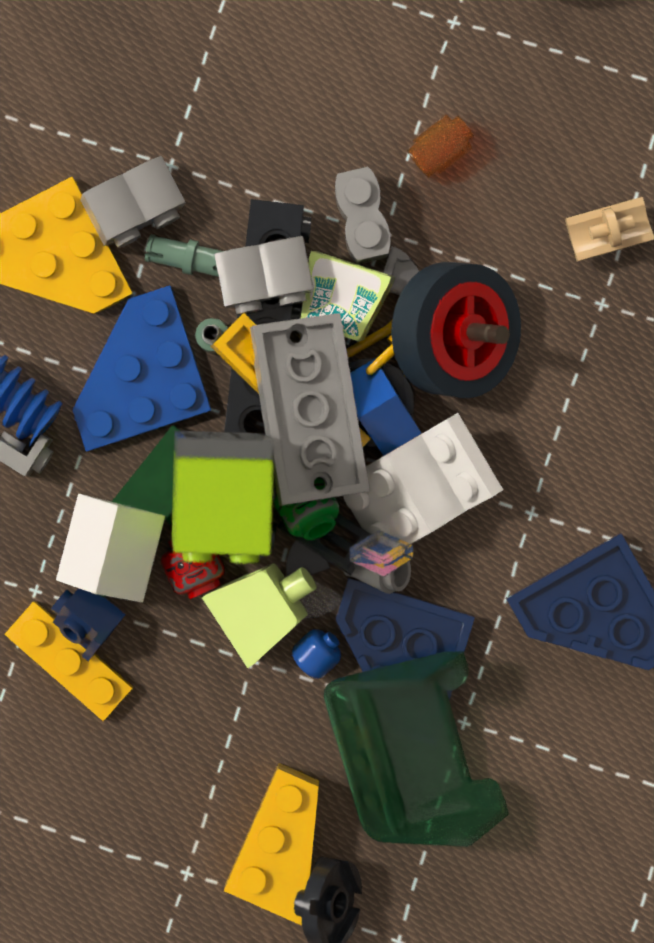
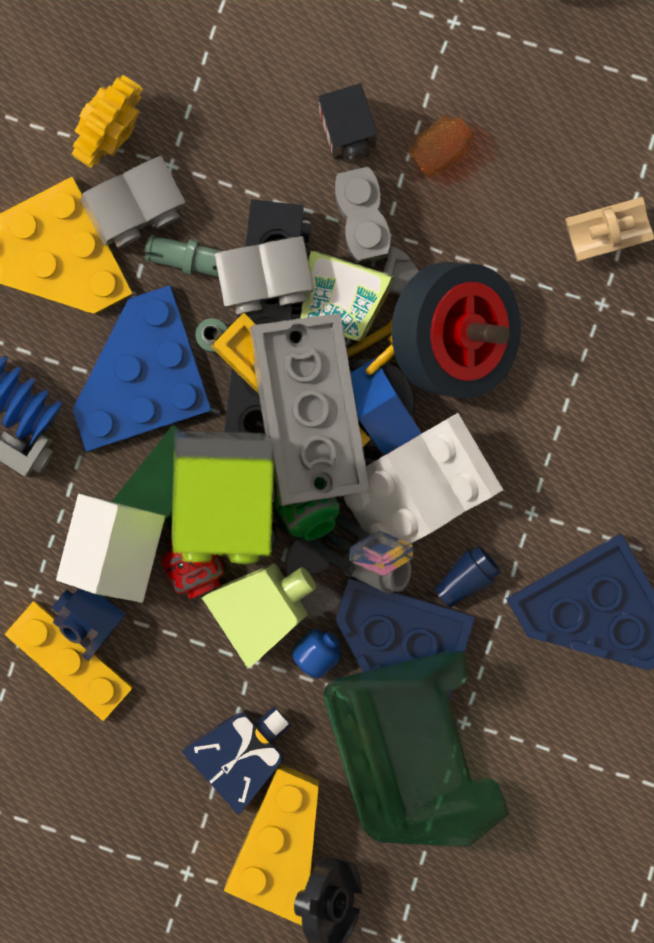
none -> yellow gear [72,75,143,168]
none -> dark blue torso [182,706,292,815]
none -> black brick [318,83,377,163]
none -> dark blue cone [434,545,501,608]

